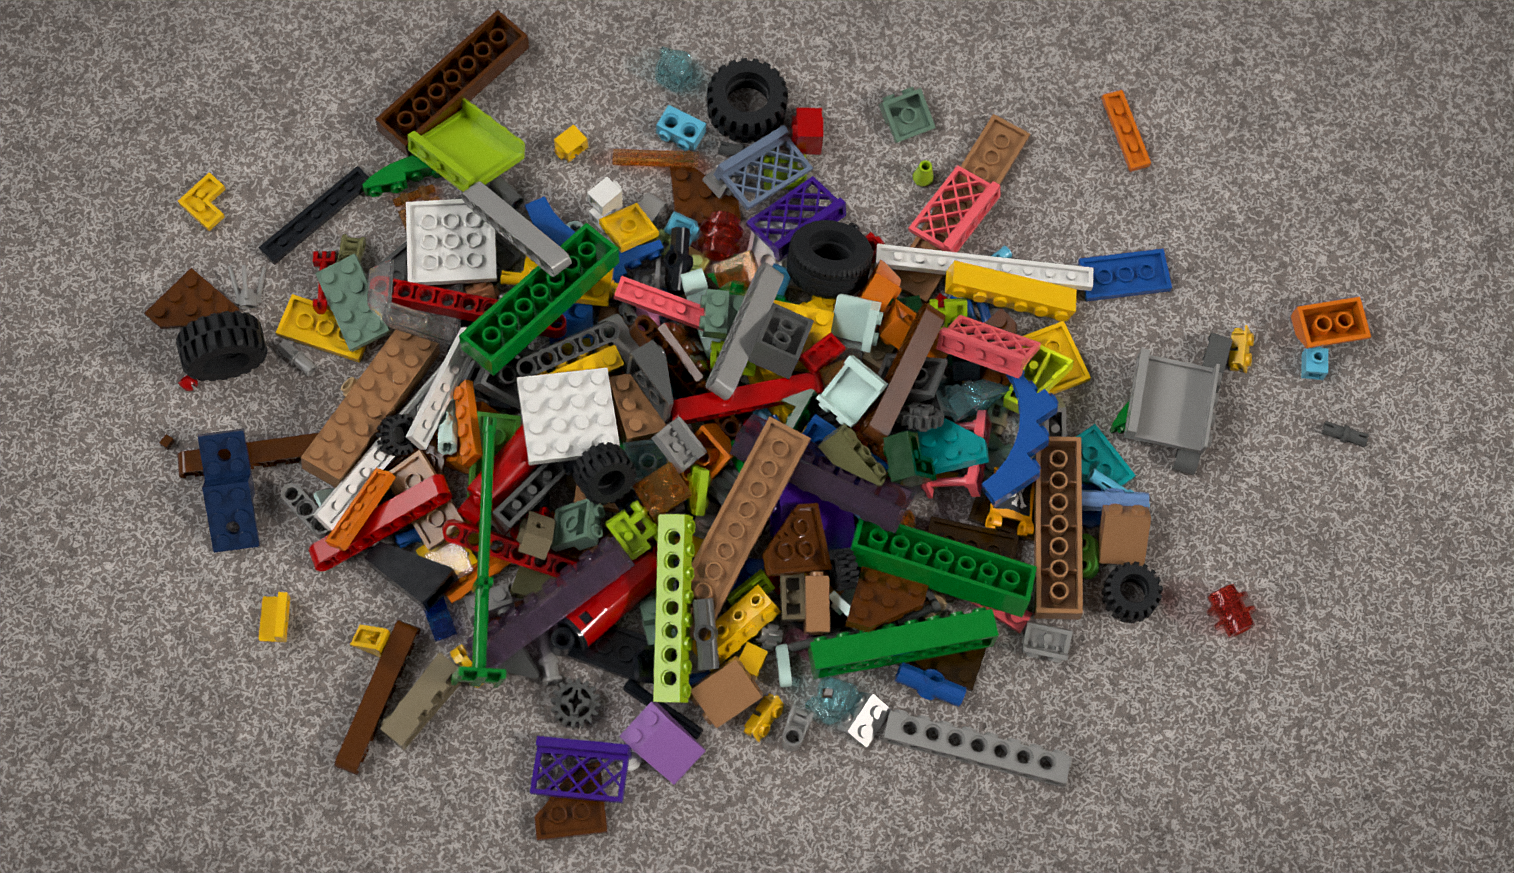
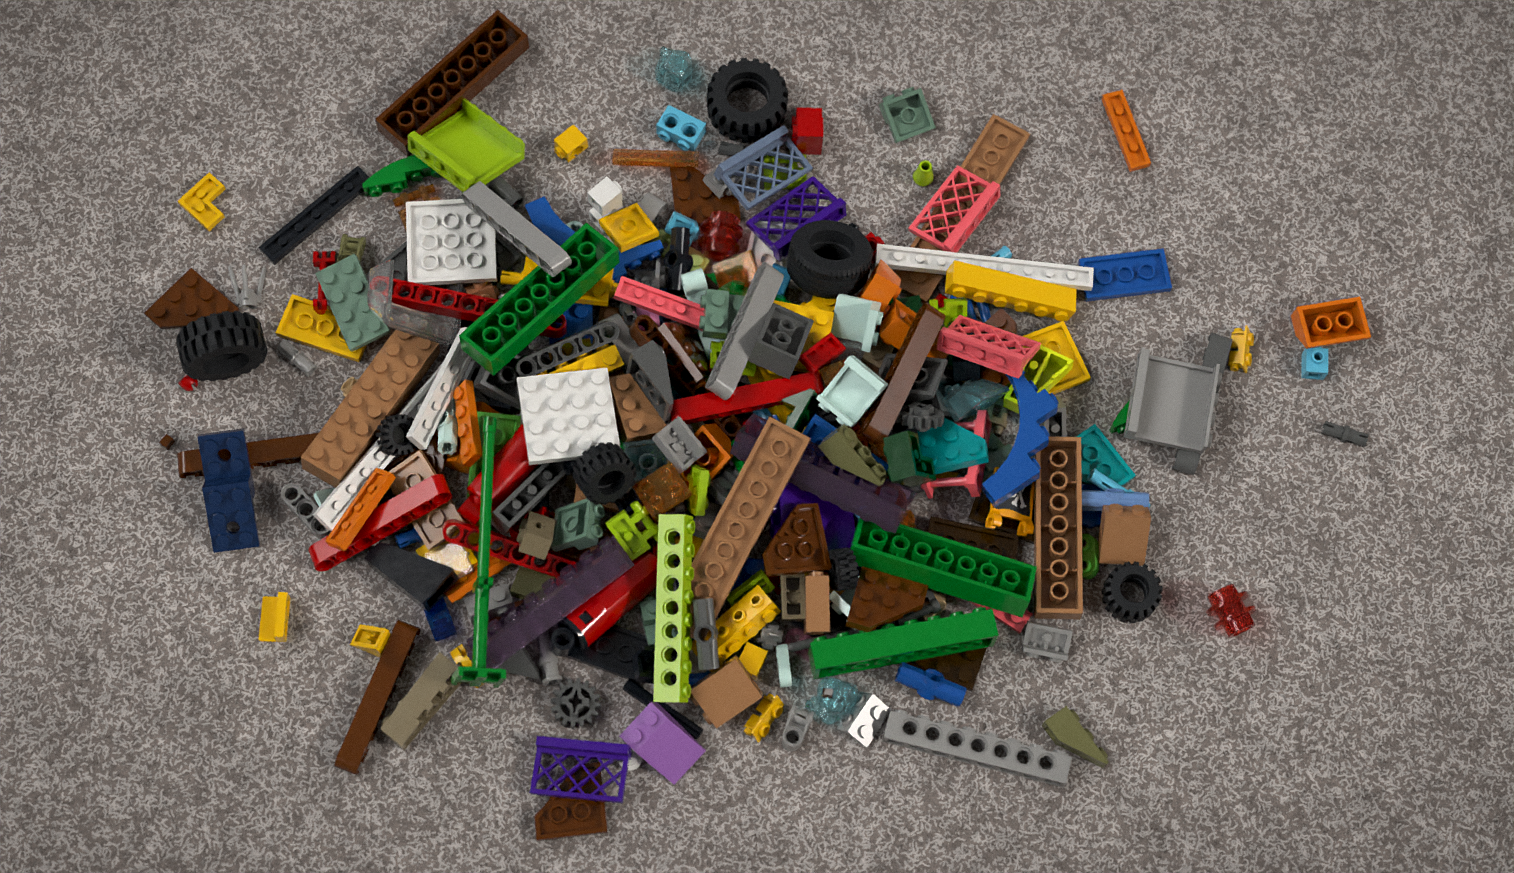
none -> olive slope [1041,706,1109,768]

